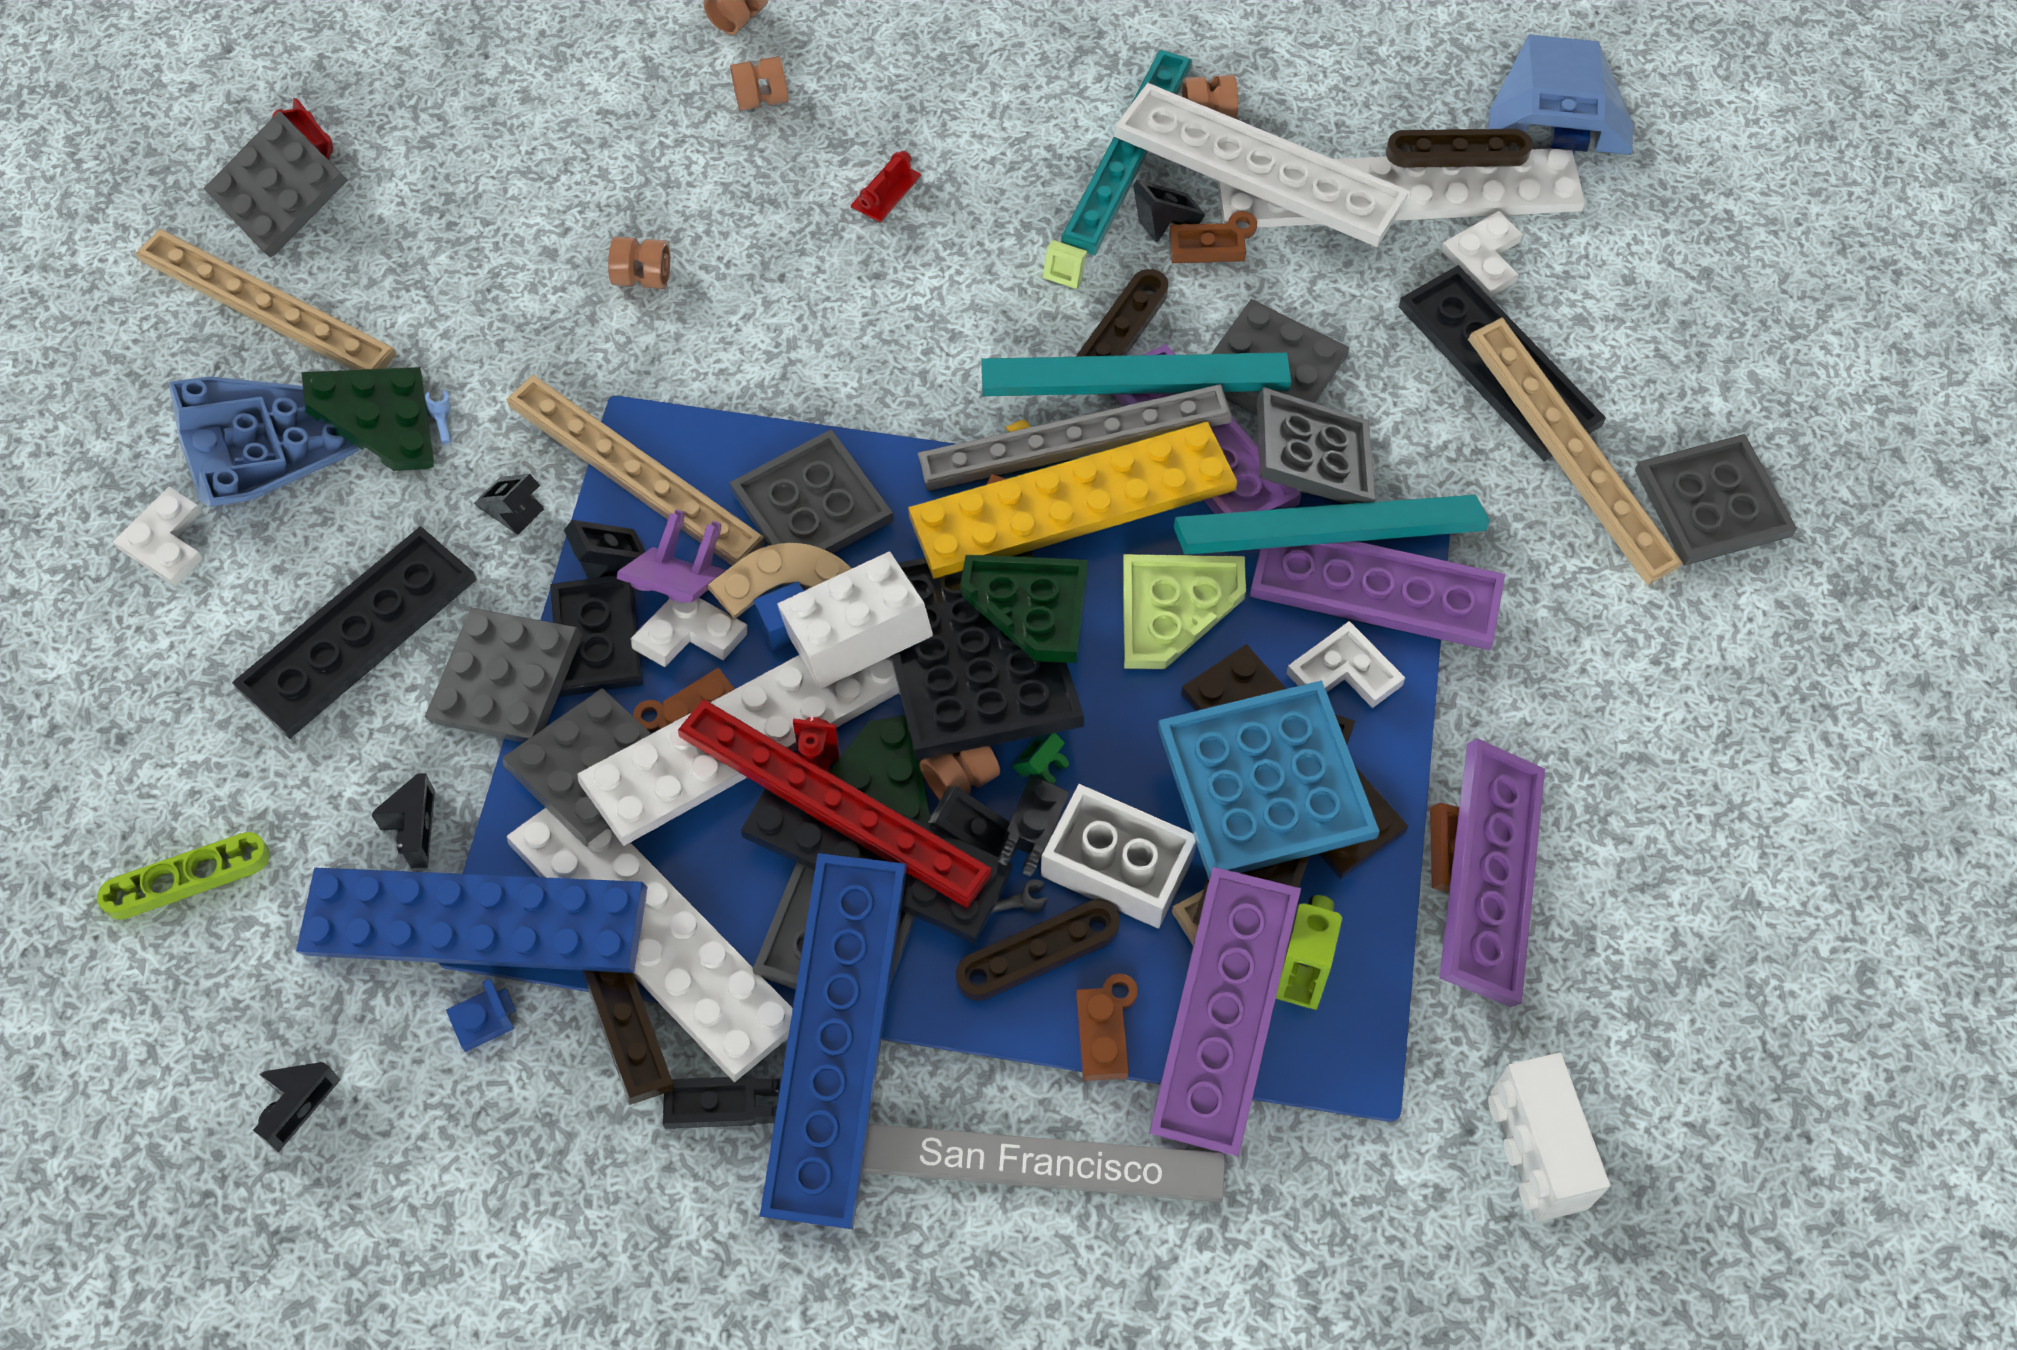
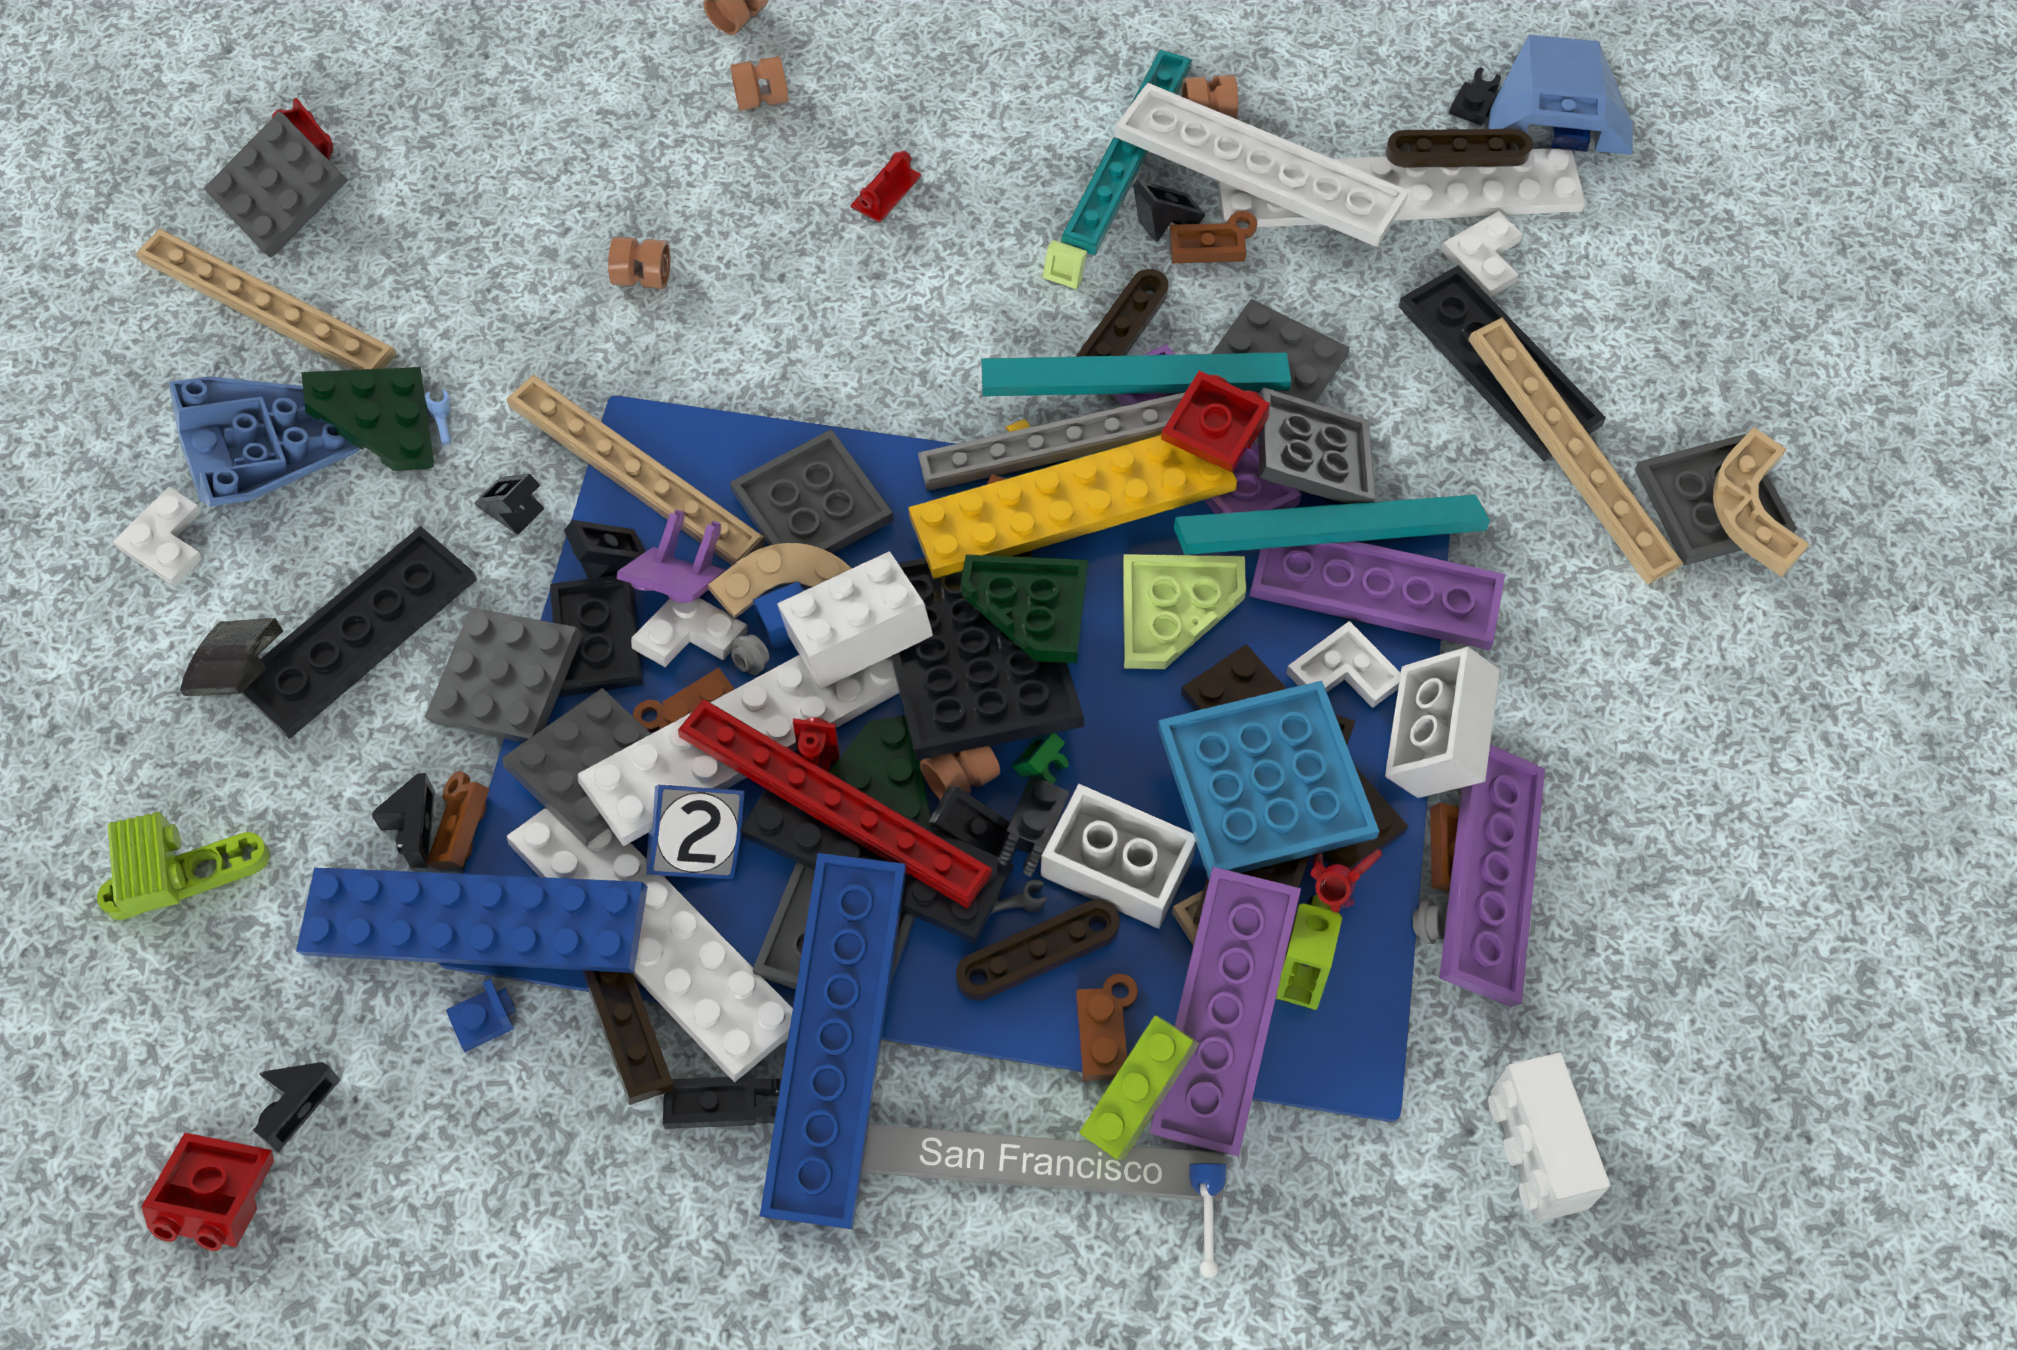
none -> lime brick [107,812,185,916]
none -> red plate [141,1132,274,1251]
none -> clear smoke slope [180,618,283,696]
none -> dark orange hinge [426,771,490,870]
none -> slope [646,784,744,880]
none -> light grey plate [731,635,769,675]
none -> lime brick [1079,1015,1200,1160]
none -> red plate [1161,370,1270,473]
none -> hinge [1189,1163,1226,1279]
none -> red plant [1311,849,1382,913]
none -> white brick [1385,647,1500,798]
none -> light grey plate [1413,900,1447,944]
none -> black plate [1449,68,1501,126]
none -> tan plate [1713,427,1809,577]

